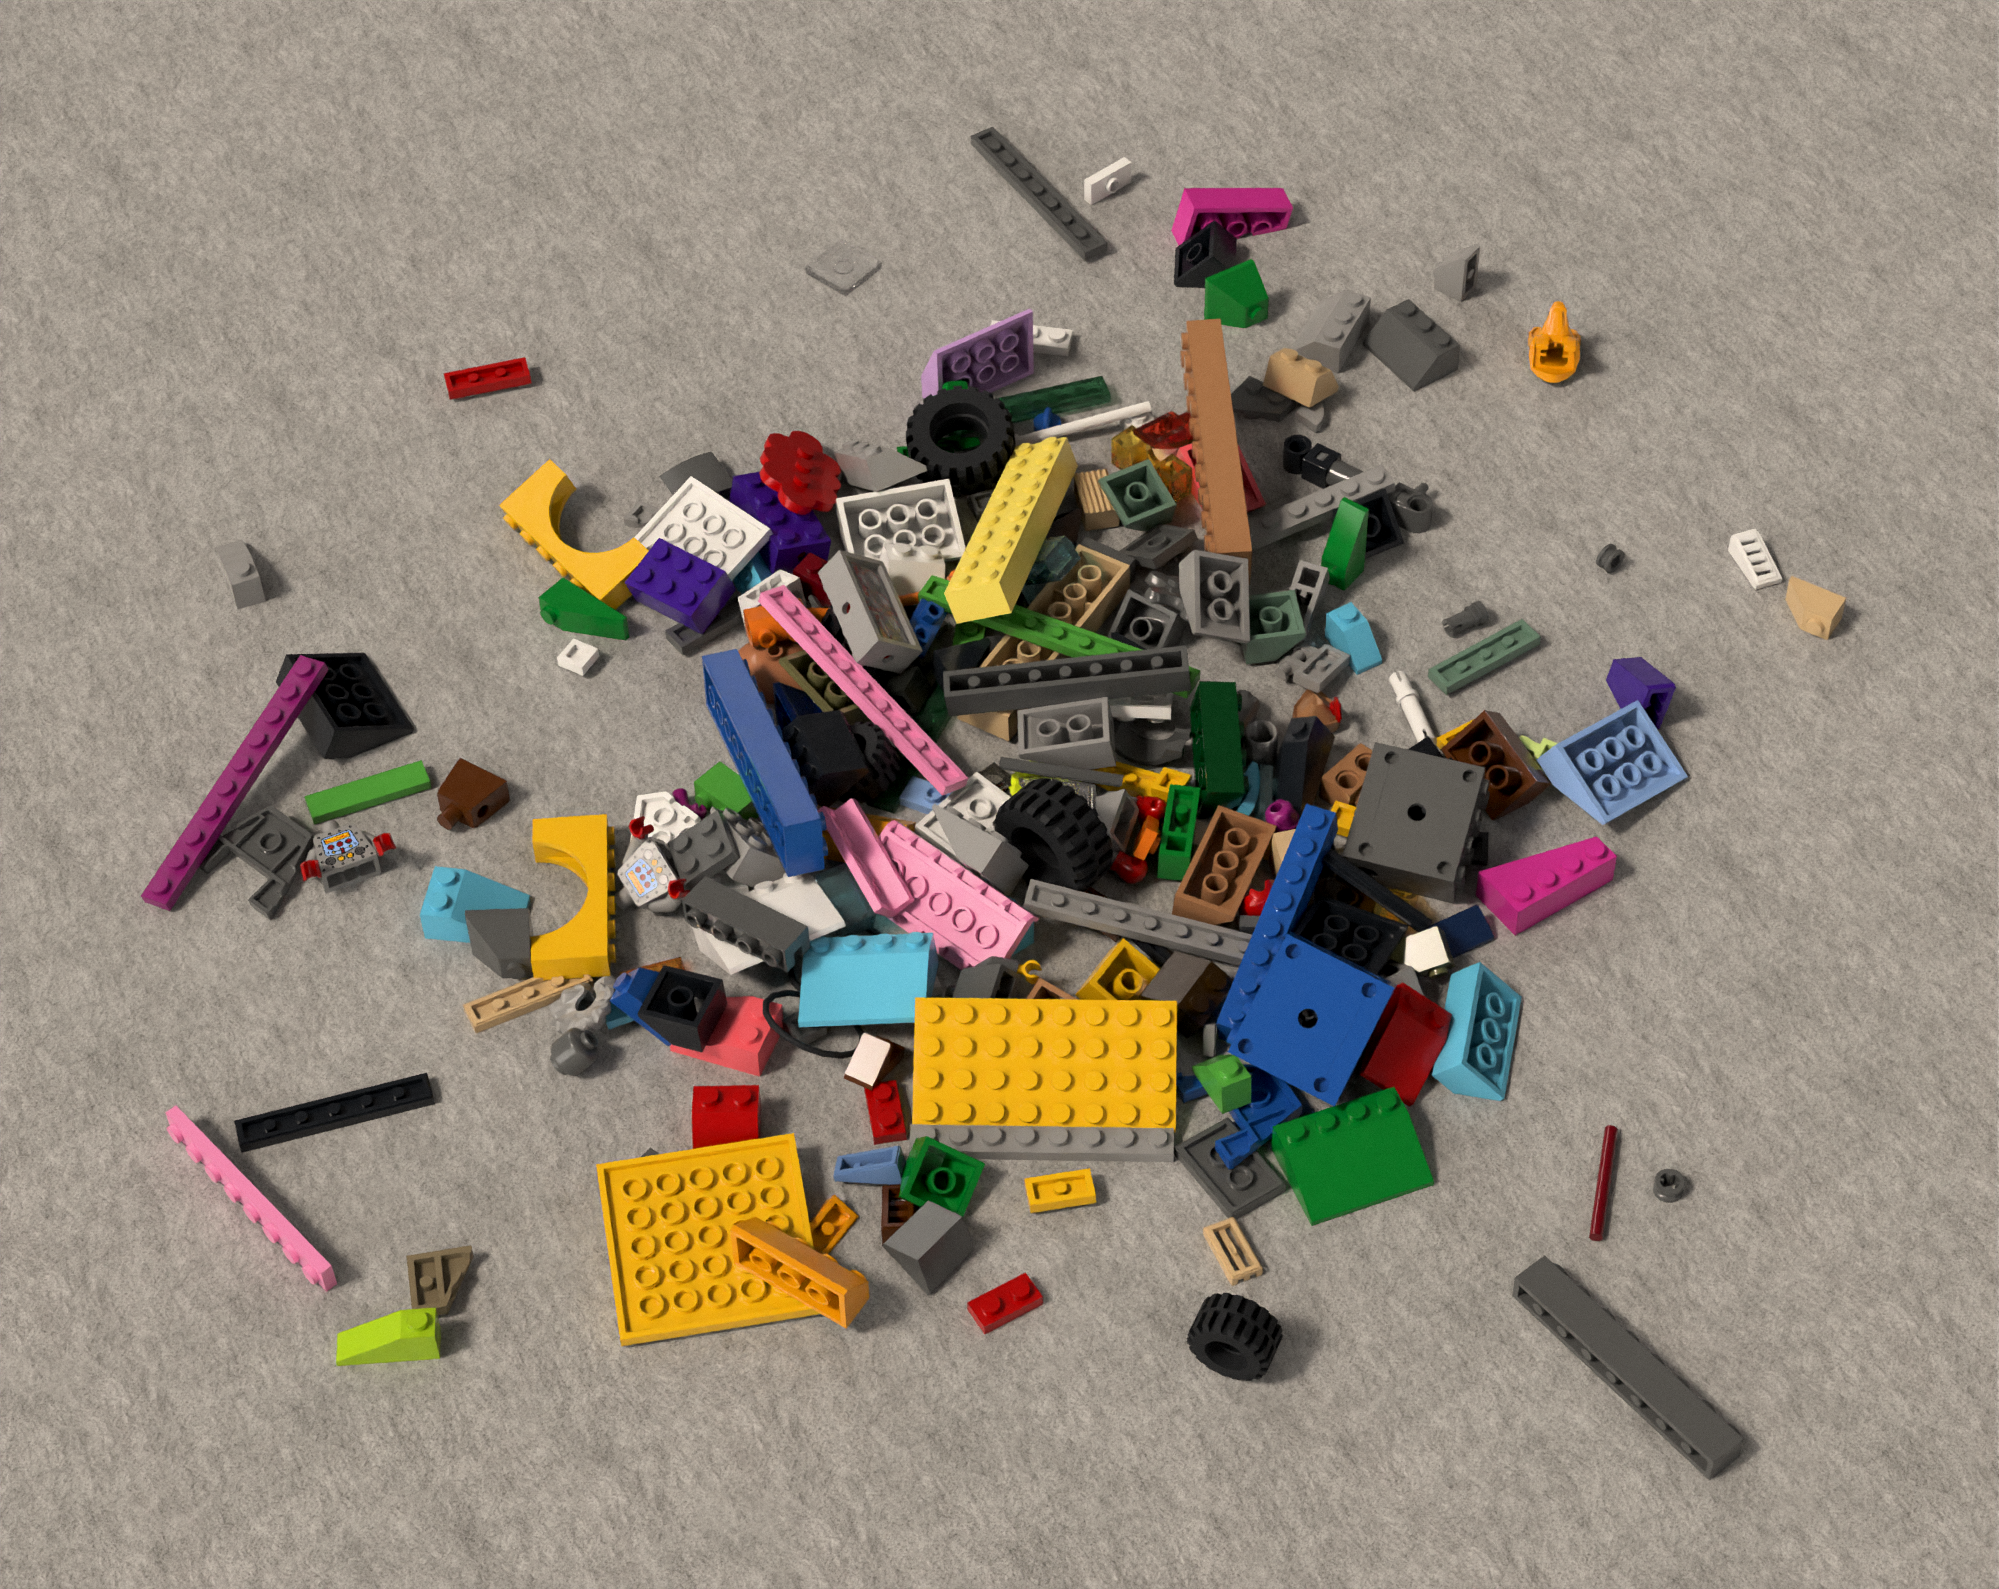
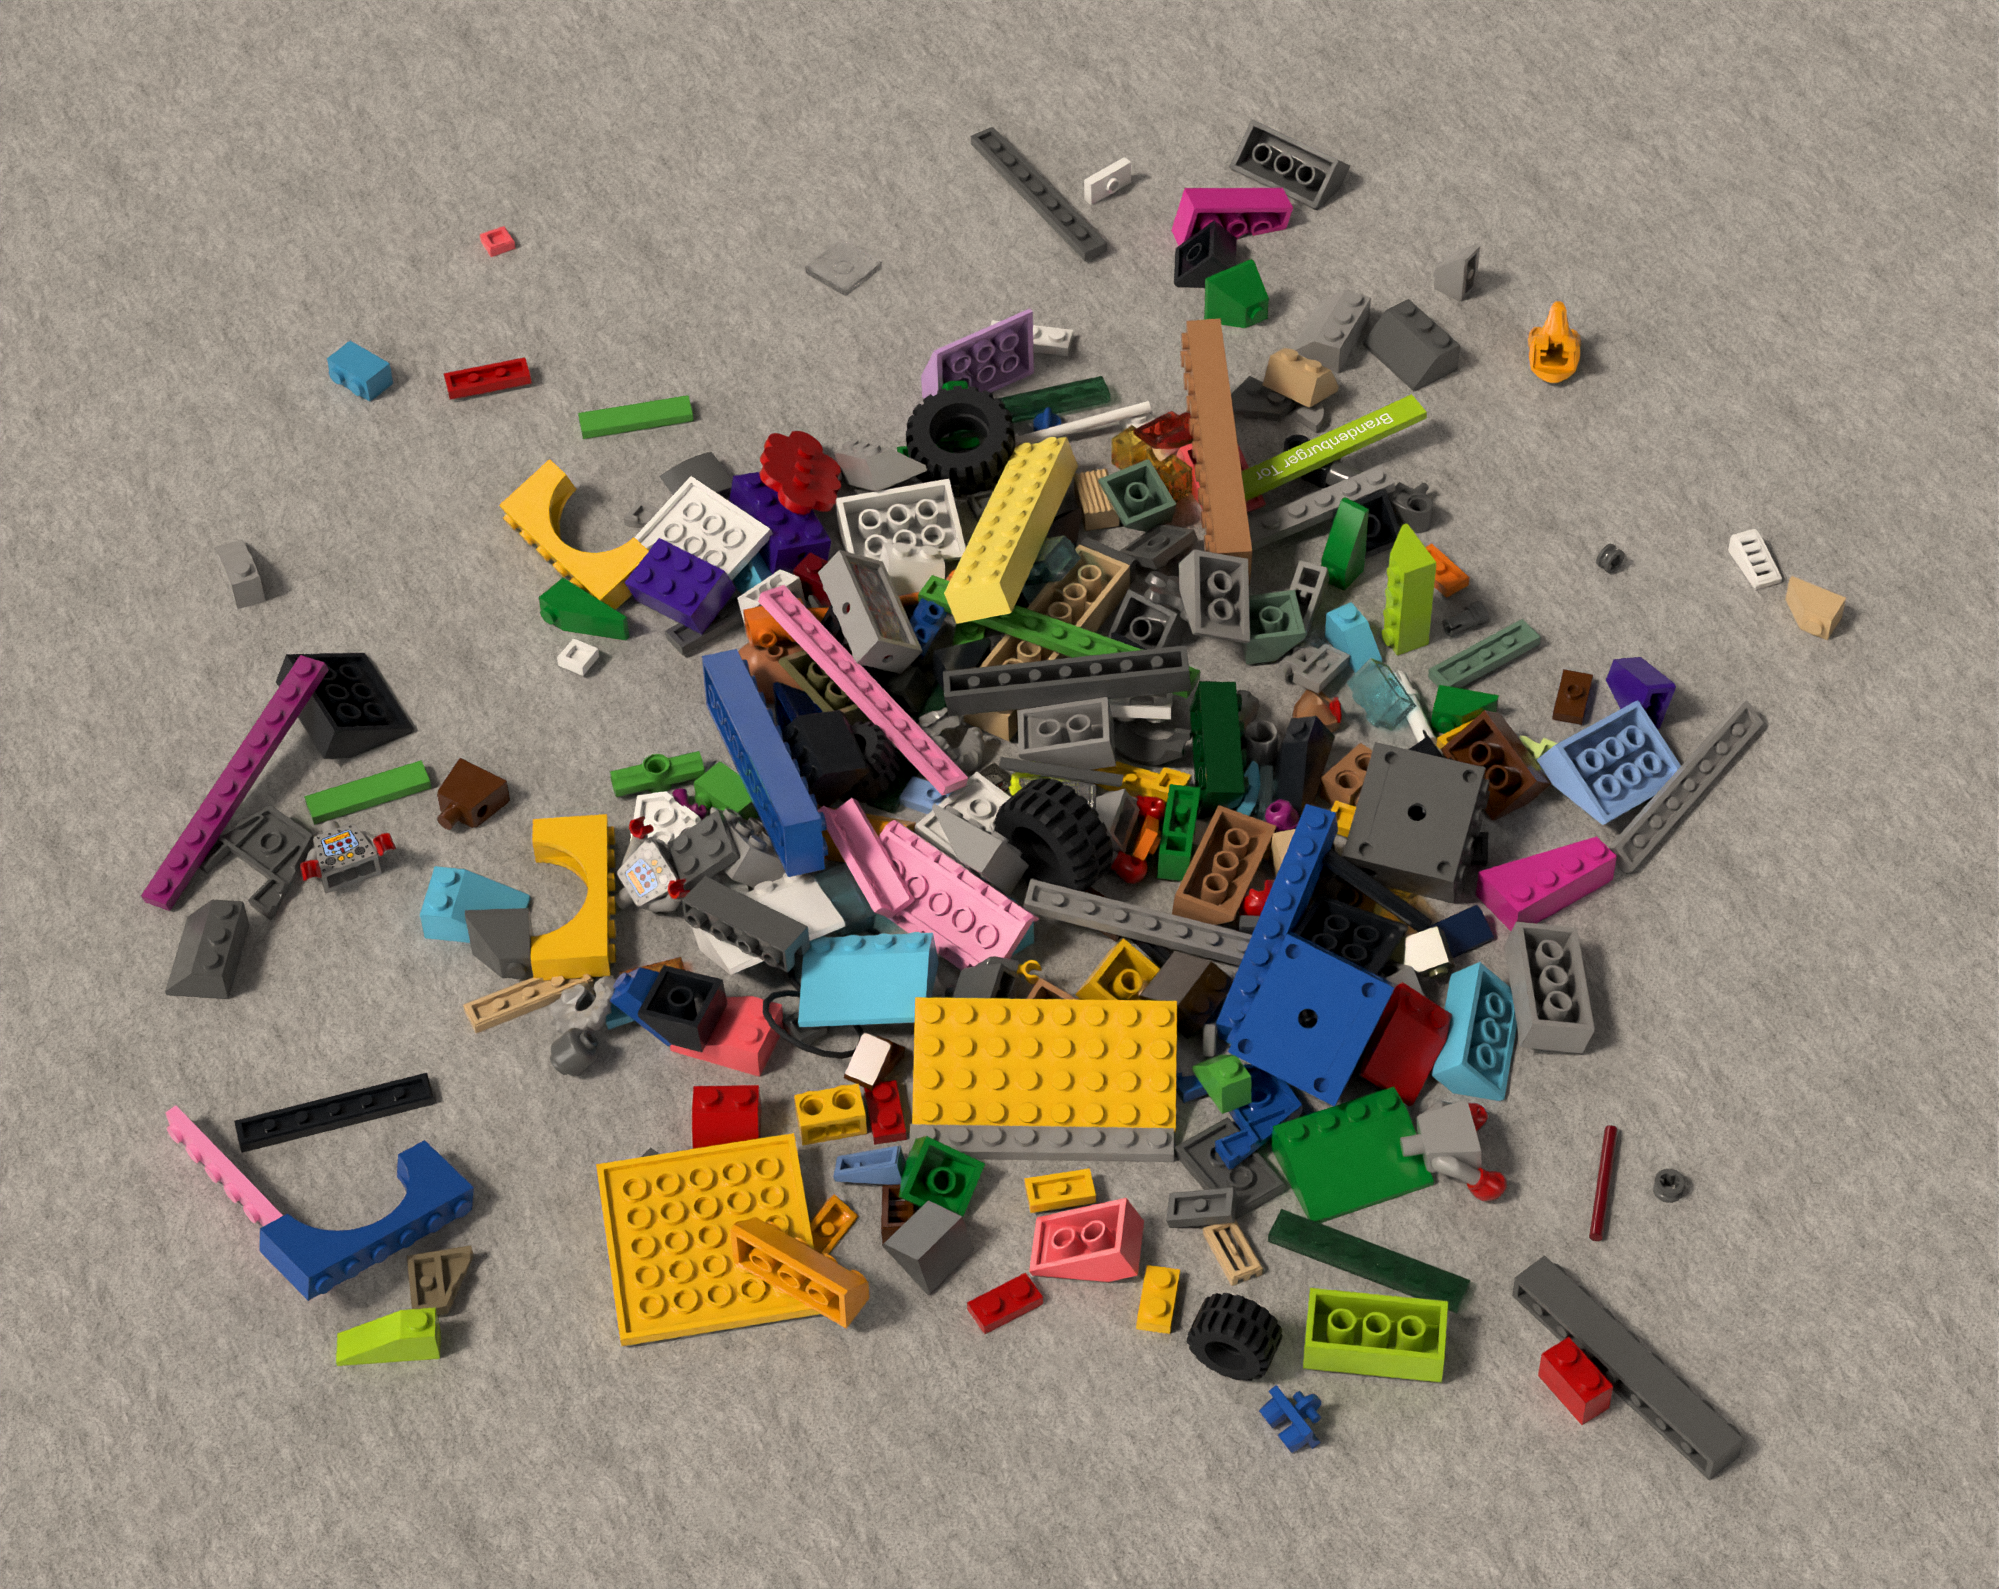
none -> dark grey slope [165,899,250,999]
none -> blue arch [259,1140,474,1301]
none -> dark azure brick [327,340,394,402]
none -> coral tile [480,226,516,257]
none -> bright green tile [578,395,694,439]
none -> bright green piece [609,751,705,797]
none -> yellow brick [794,1083,867,1146]
none -> light grey piece [917,707,985,772]
none -> coral slope [1029,1198,1144,1282]
none -> yellow plate [1136,1265,1180,1334]
none -> dark grey plate [1166,1187,1237,1228]
none -> dark grey slope [1229,119,1350,210]
none -> lime tile [1242,394,1427,501]
none -> blue hips [1259,1385,1321,1453]
none -> clear green plate [1268,1209,1470,1314]
none -> lime brick [1303,1288,1448,1383]
none -> clear light blue brick [1347,658,1416,731]
none -> lime slope [1381,523,1437,656]
none -> light grey torso [1400,1099,1507,1202]
none -> orange plate [1426,544,1470,598]
none -> green slope [1431,685,1499,734]
none -> light grey brick [1504,922,1595,1053]
none -> red brick [1538,1337,1613,1425]
none -> reddish brown plate [1552,669,1593,725]
none -> light grey plate [1608,699,1763,873]

